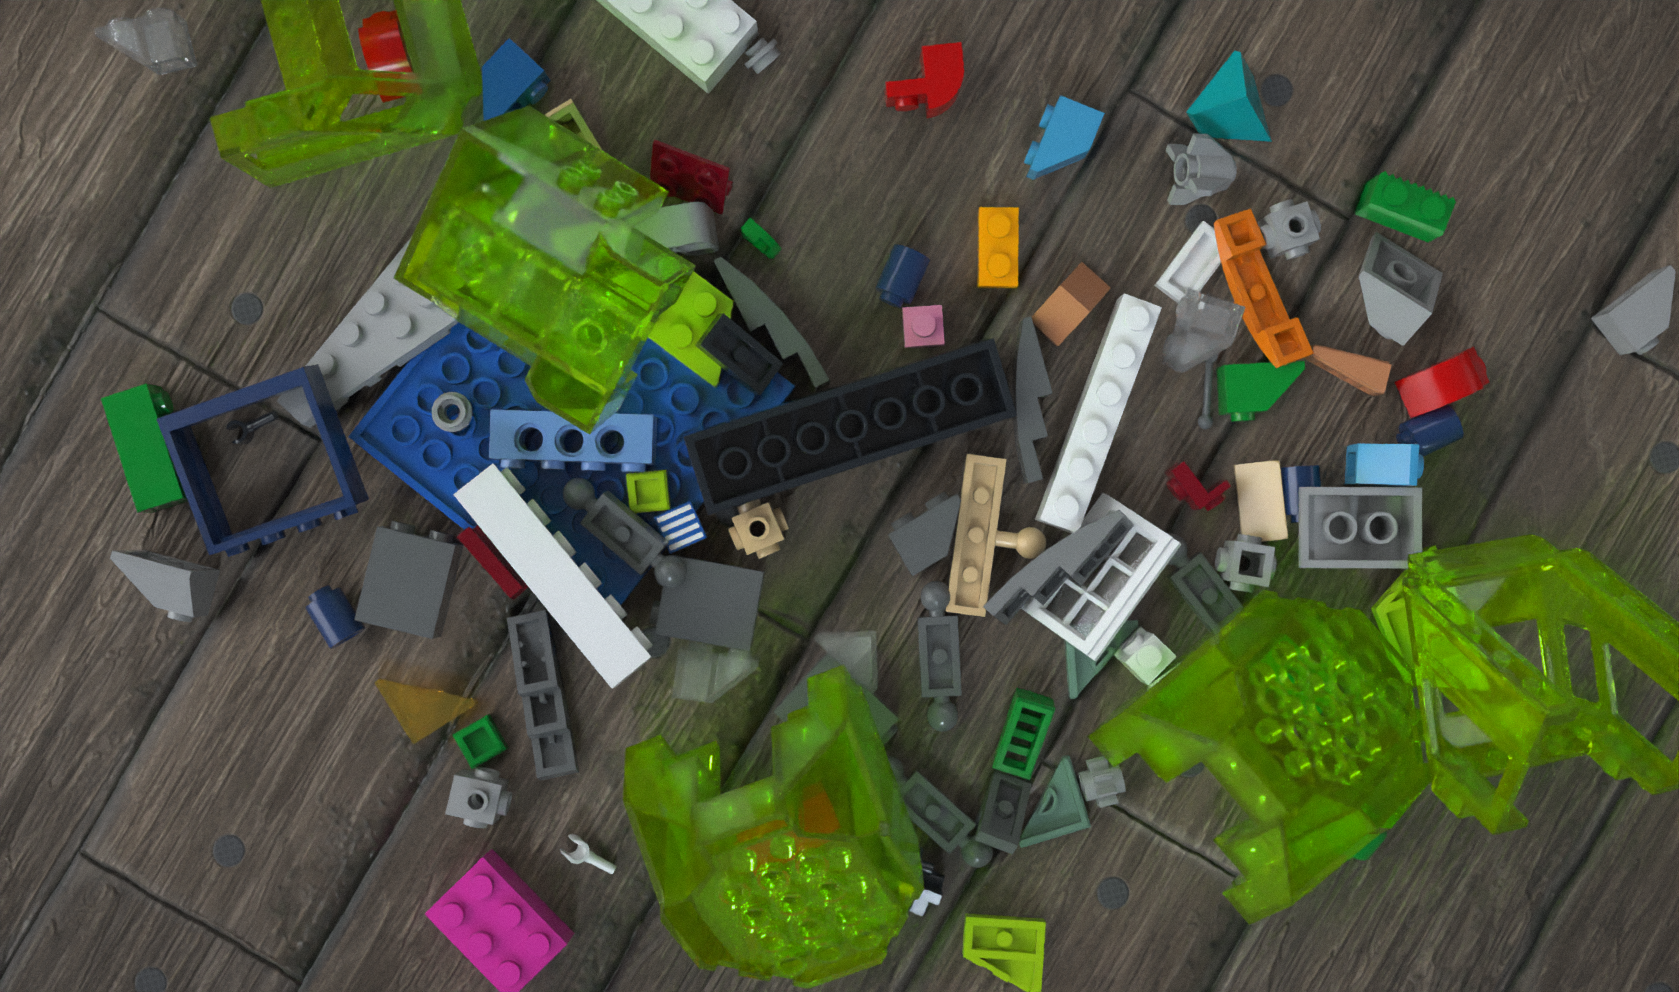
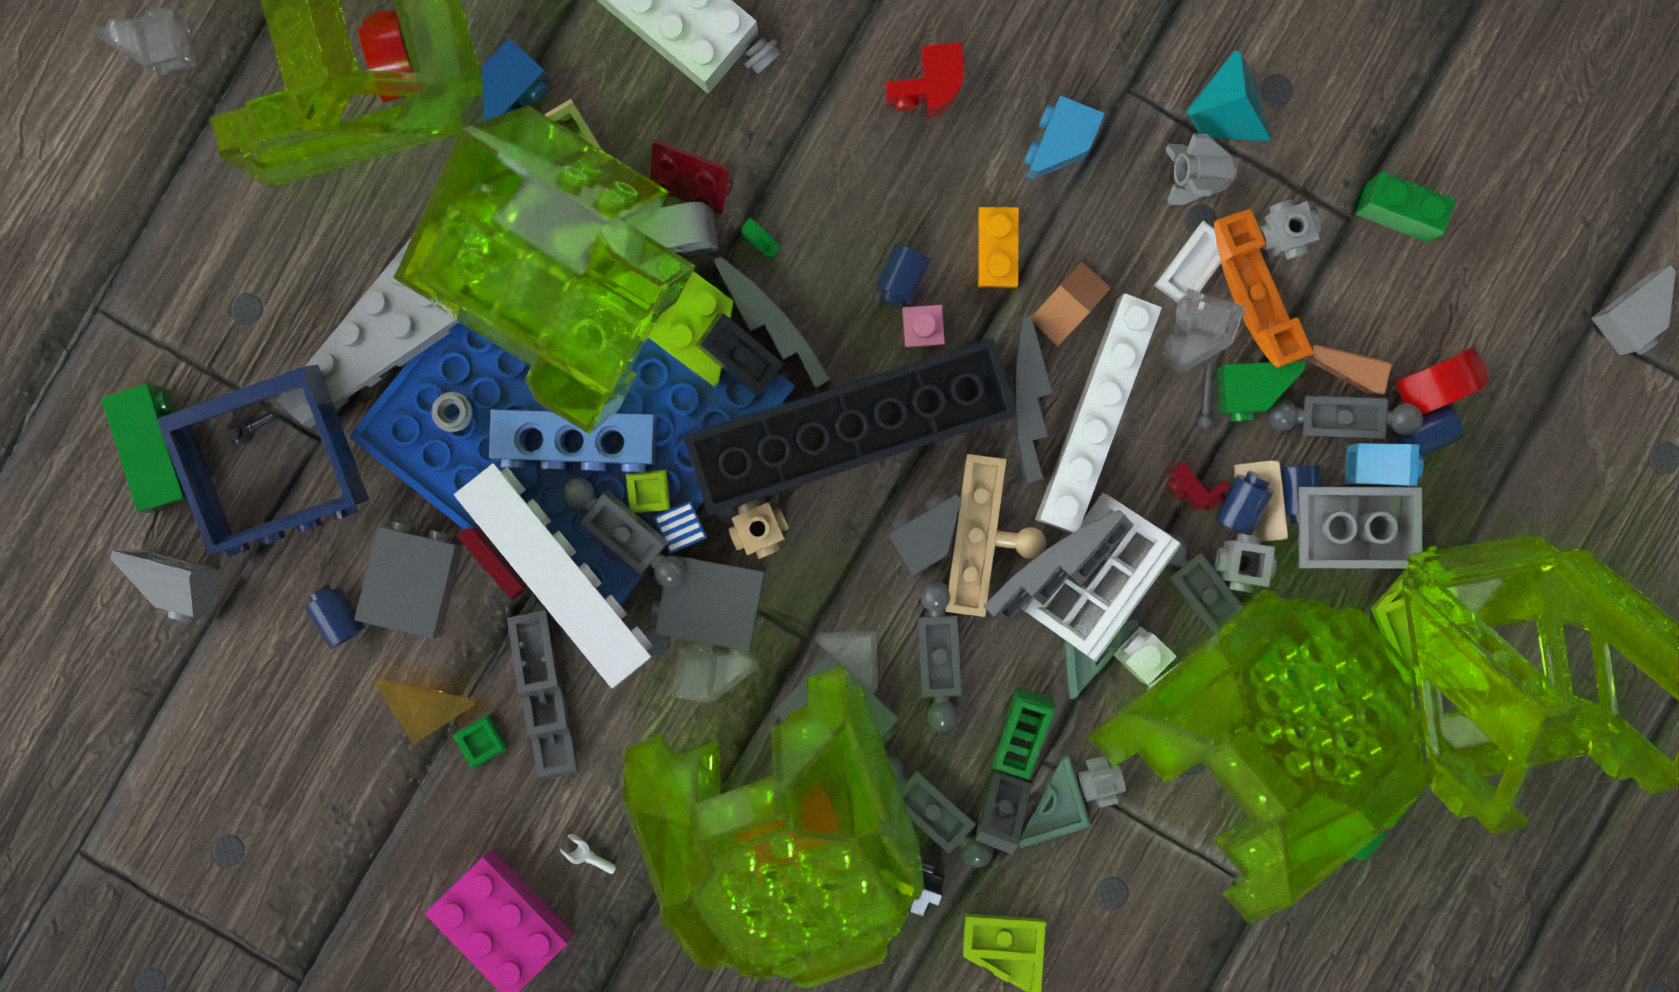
light grey brick [445,767,512,828] -> none
light grey slope [1359,232,1443,346] -> none
none -> dark blue brick [1216,471,1274,535]
none -> dark grey plate [1267,396,1423,439]

